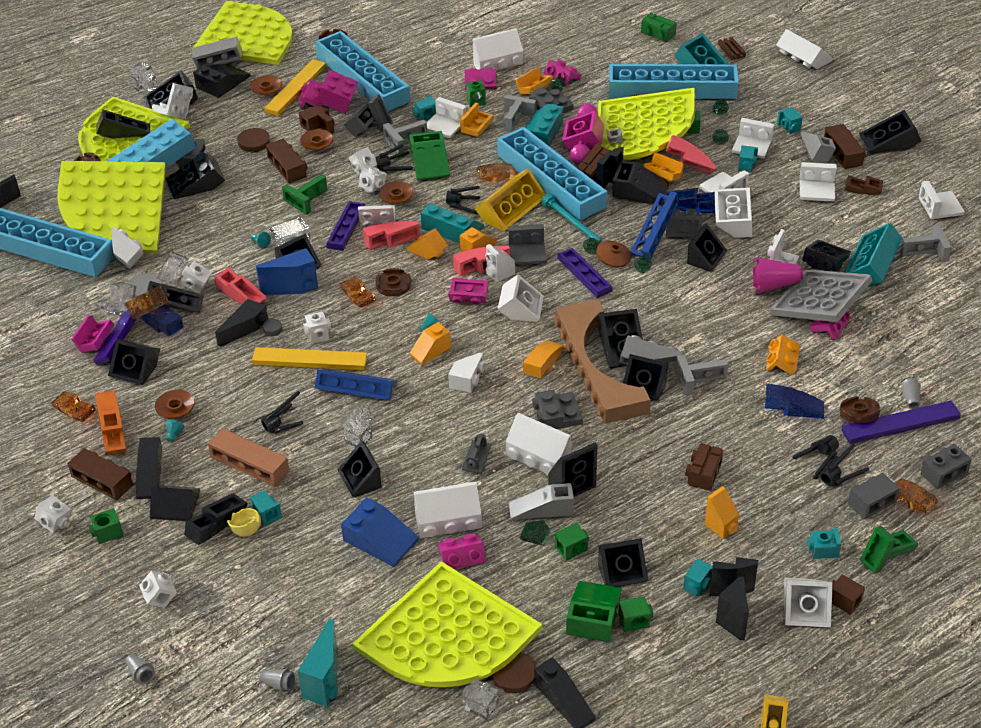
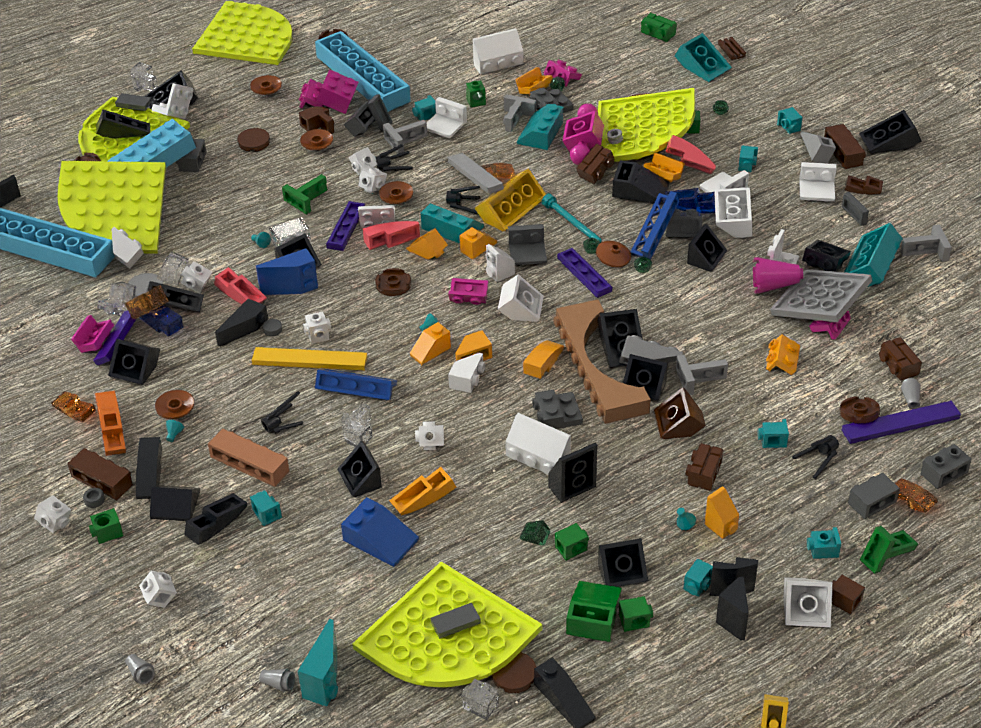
black slope [166,150,225,199] -> none
light grey brick [192,36,242,69] -> none
black slope [193,64,251,98] -> none
light yellow hair [227,508,261,537] -> none
yellow tile [264,59,326,116] -> none
reddish brown brick [266,138,308,183] -> none
clear orange slope [339,276,376,308] -> none
green slope [409,131,450,180] -> none
white slope [414,482,482,538] -> none
dark pink bracket [437,534,486,569] -> none
coral slope [453,246,510,276] -> none
light orange bracket [460,103,494,137] -> none
dark grey hinge [462,433,492,474] -> none
dark pink bracket [465,68,496,90] -> none
medium azure brick [497,127,607,221] -> none
light grey slope [509,483,574,520] -> none
black slope [597,147,624,189] -> none
medium azure brick [609,64,739,100] -> none
clear green plate [712,129,729,144] -> none
white bracket [732,118,774,159] -> none
clear blue slope [765,383,824,419] -> none
white slope [776,29,833,69] -> none
black plant [820,444,869,486] -> none
white bracket [919,181,965,219] -> none
none -> dark grey tile [83,488,105,508]
none -> dark grey tile [115,93,152,111]
none -> light orange slope [389,467,457,515]
none -> white brick [415,421,444,450]
none -> dark grey tile [430,602,481,639]
none -> light grey tile [447,153,504,194]
none -> light orange slope [455,330,492,361]
none -> reddish brown slope [654,387,706,439]
none -> teal rock [676,507,696,530]
none -> teal brick [757,419,789,448]
none -> dark grey tile [842,192,869,226]
none -> reddish brown brick [879,337,922,381]

